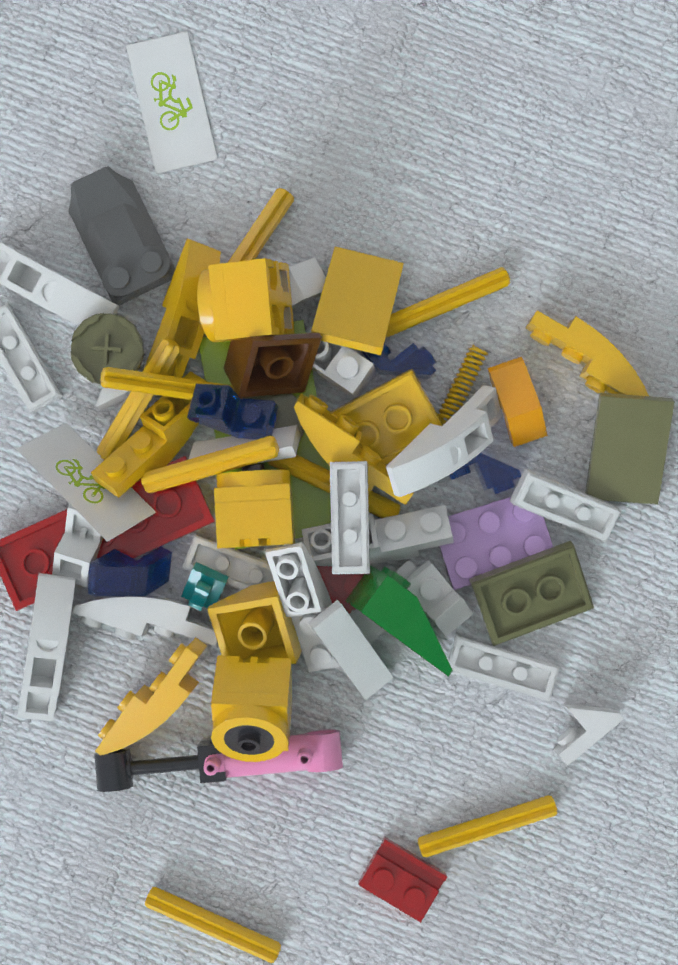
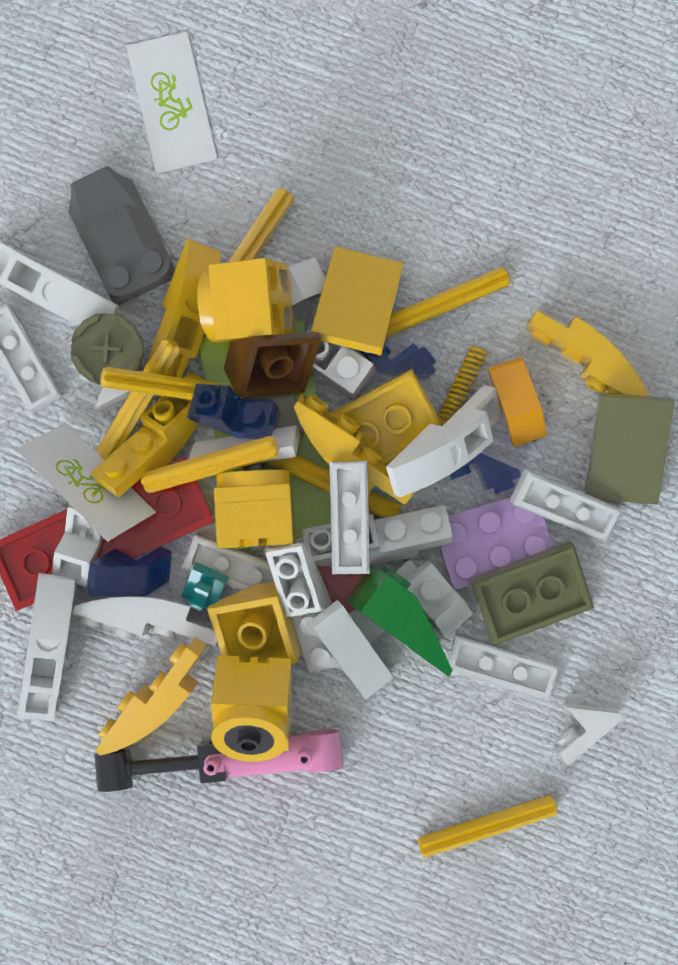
yellow axle [145,887,281,963] -> none
red plate [358,837,447,923] -> none

